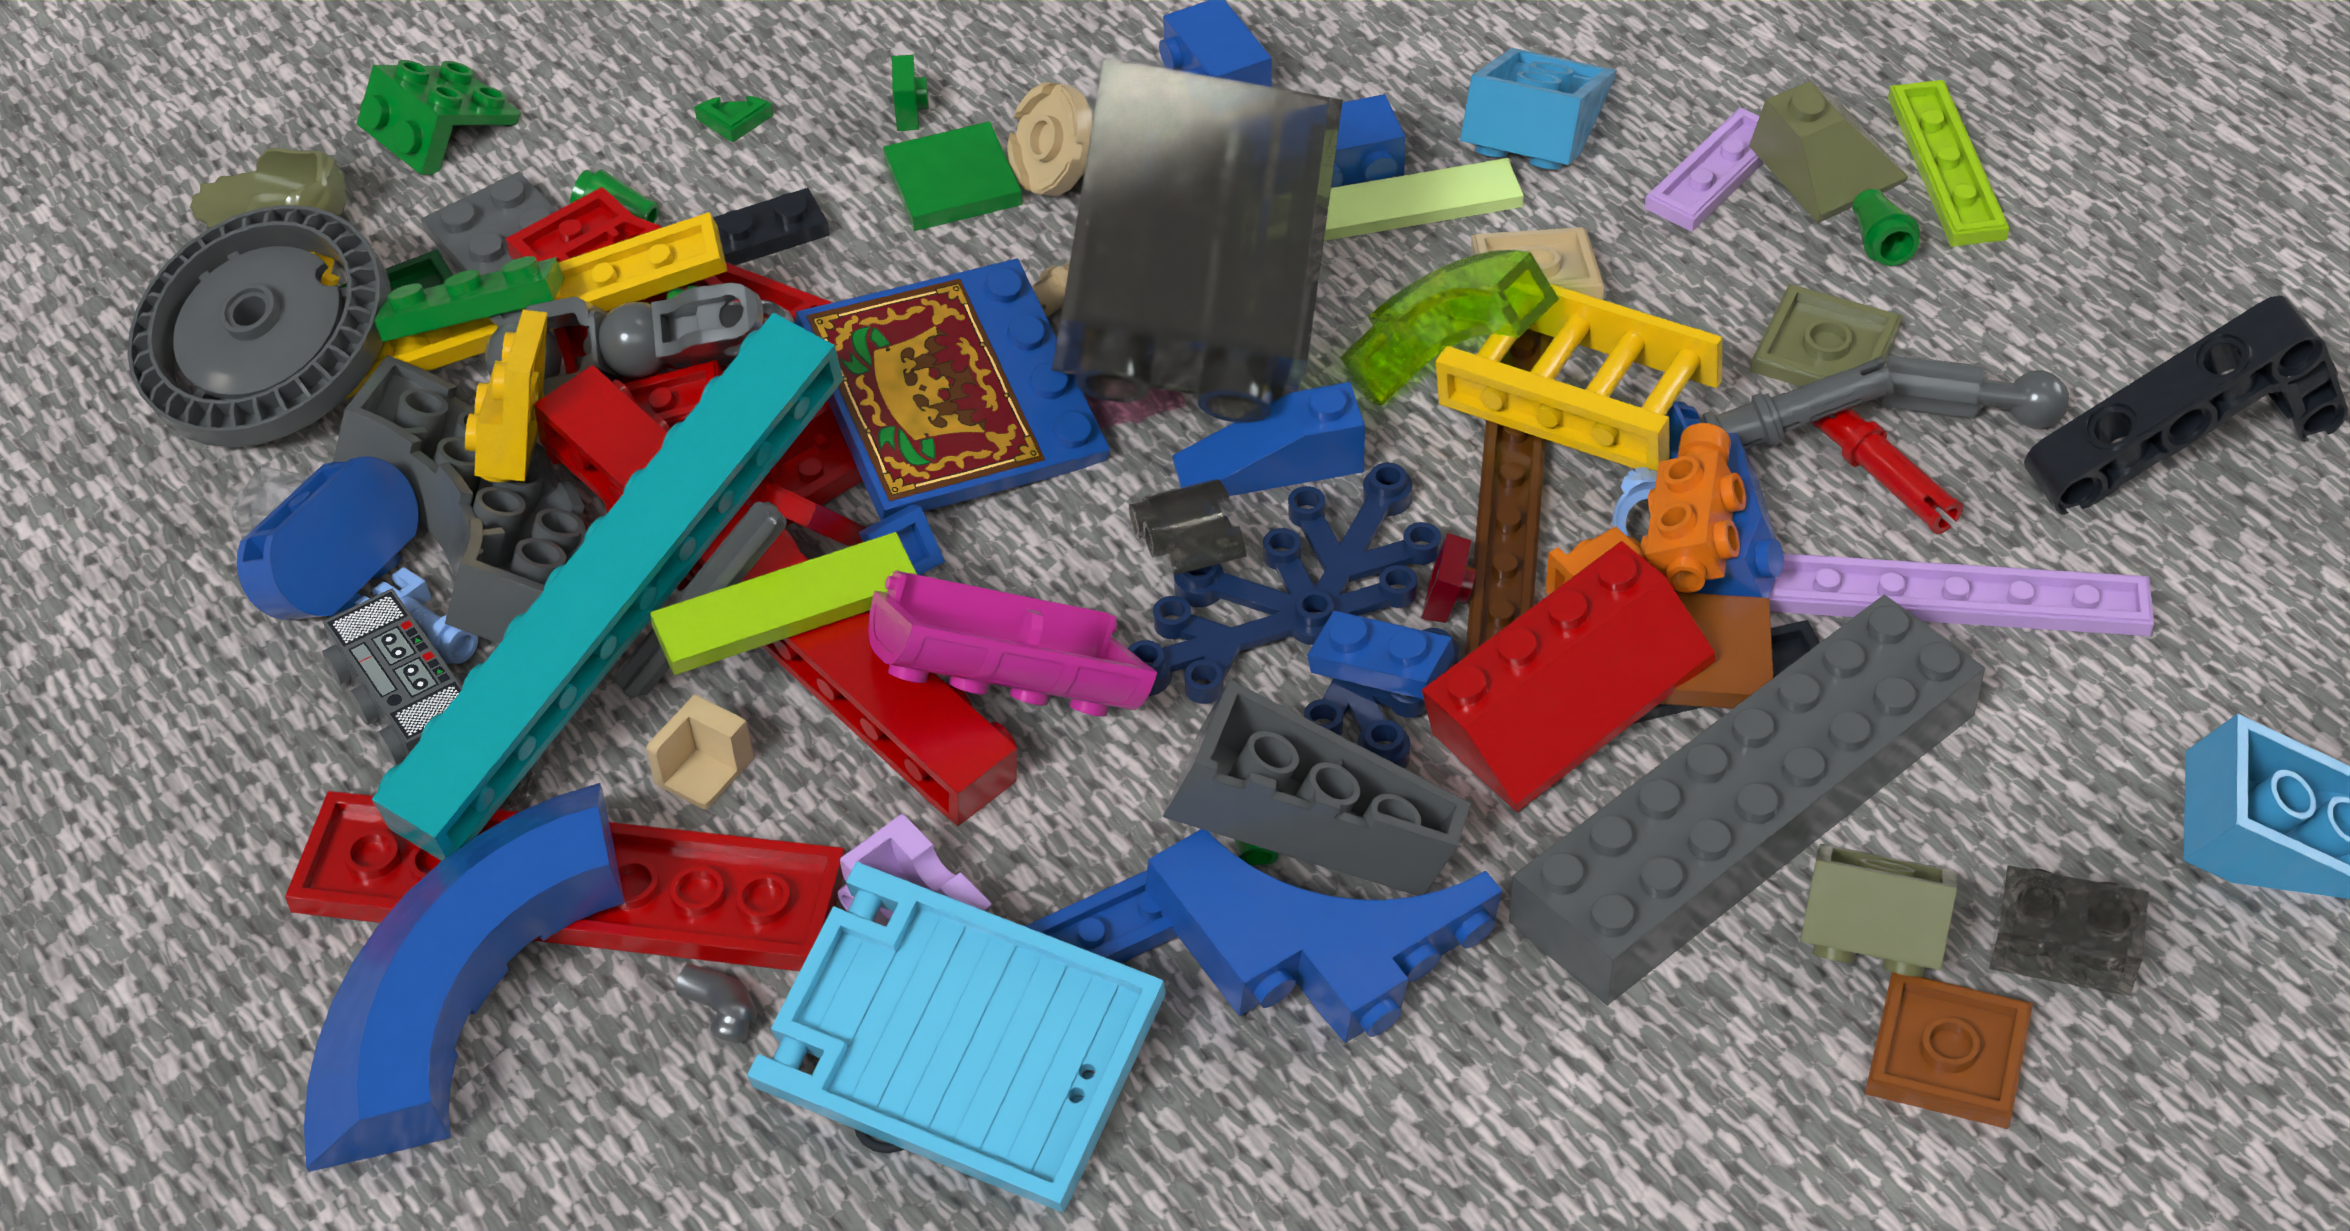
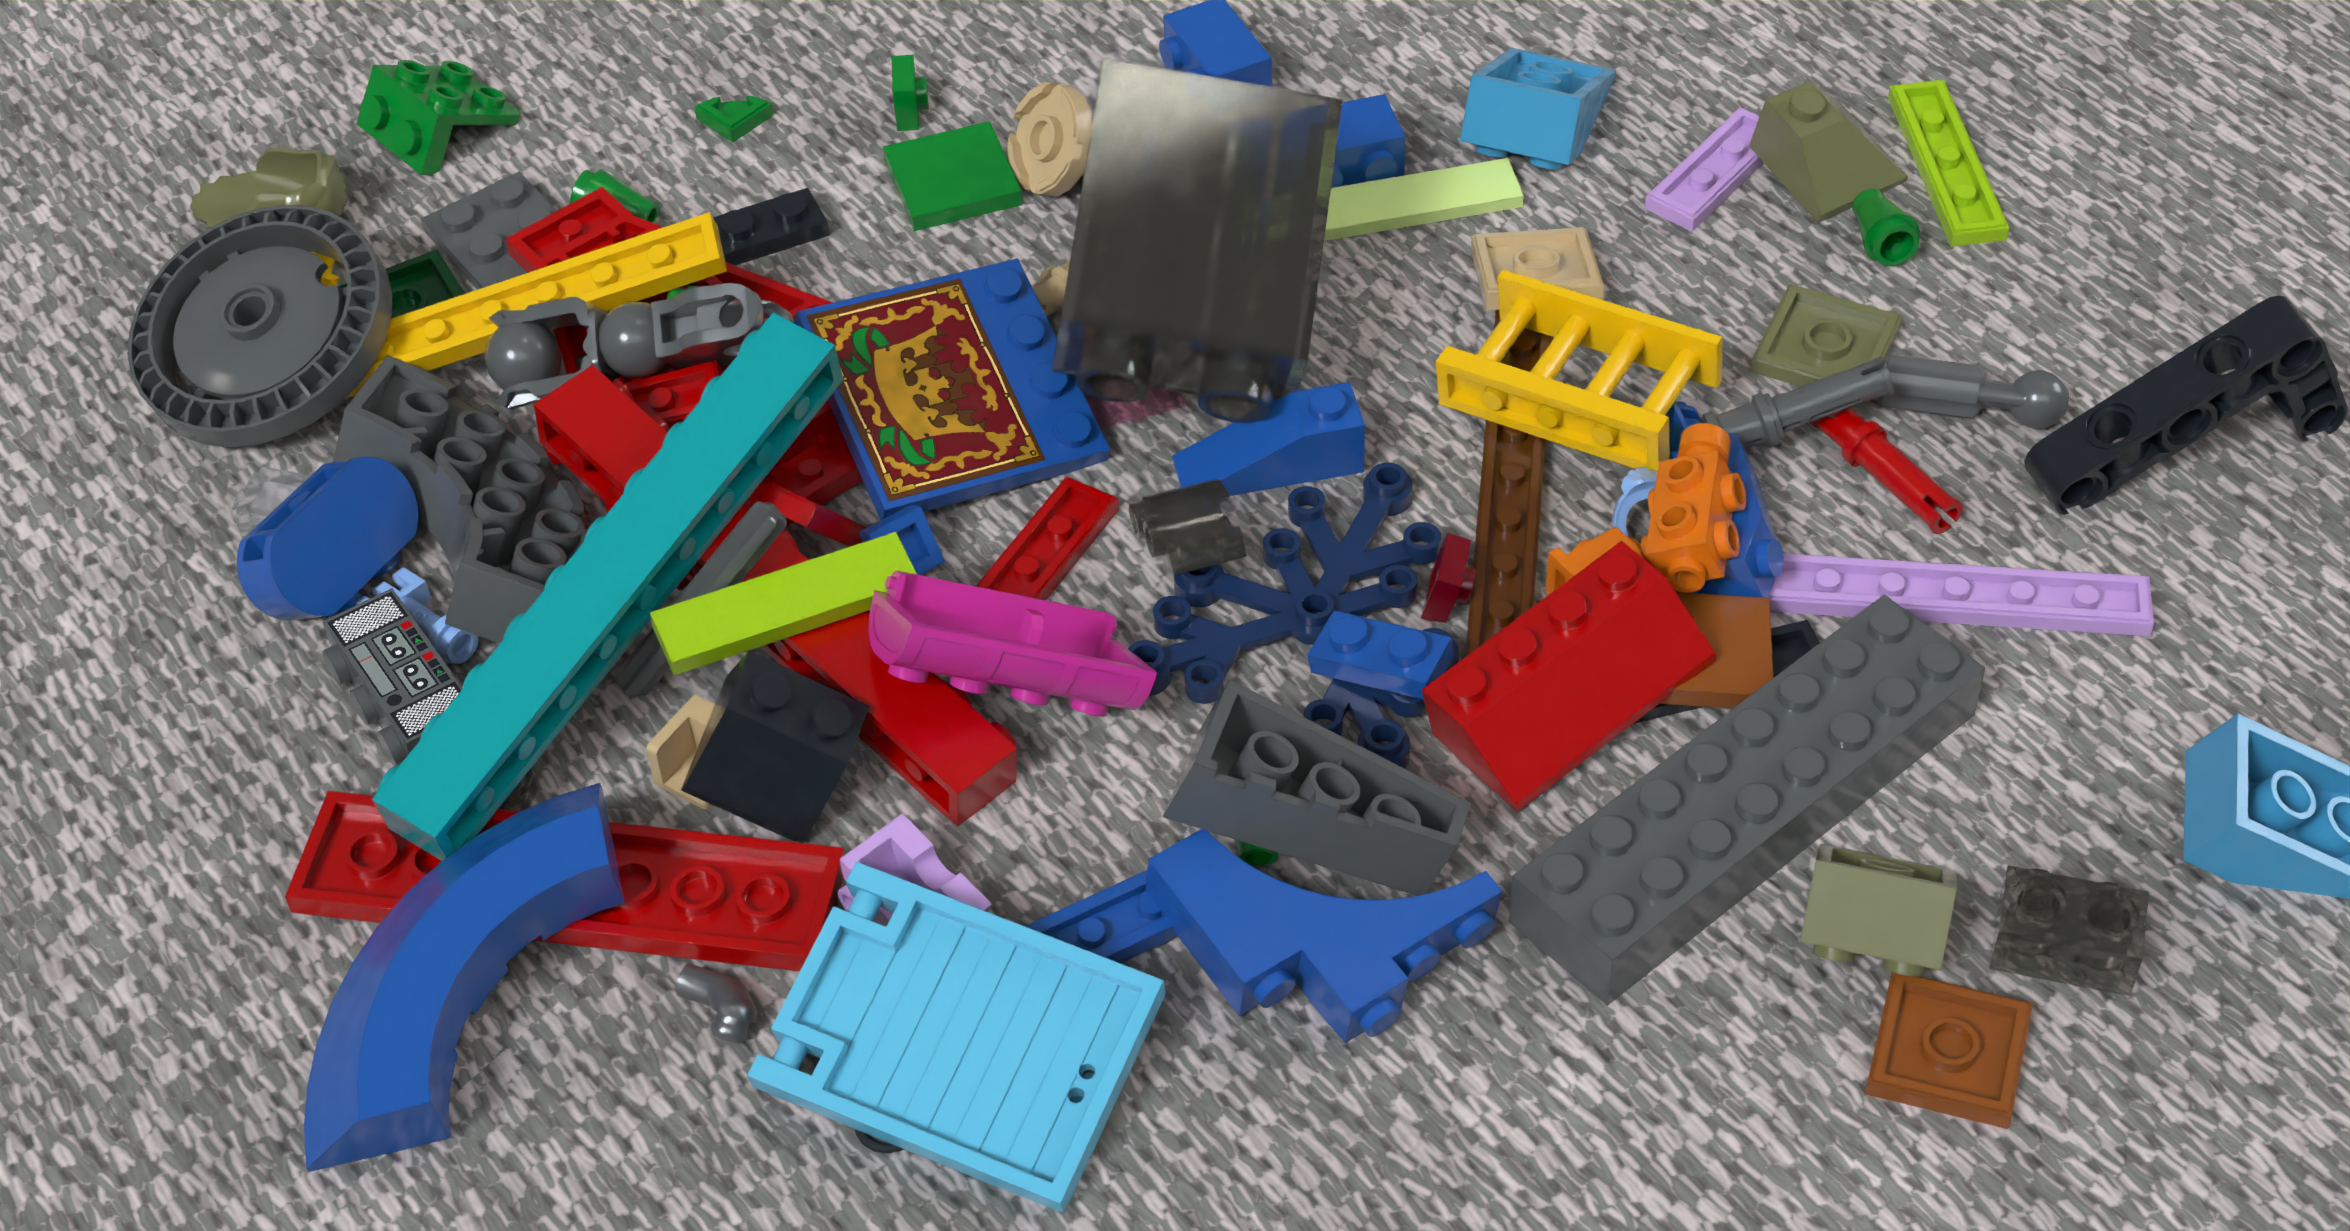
green plate [374,256,564,342] -> none
yellow plate [465,310,547,482] -> none
clear neon green arch [1340,250,1559,405] -> none
none -> black slope [681,650,869,843]
none -> red tile [976,476,1119,600]

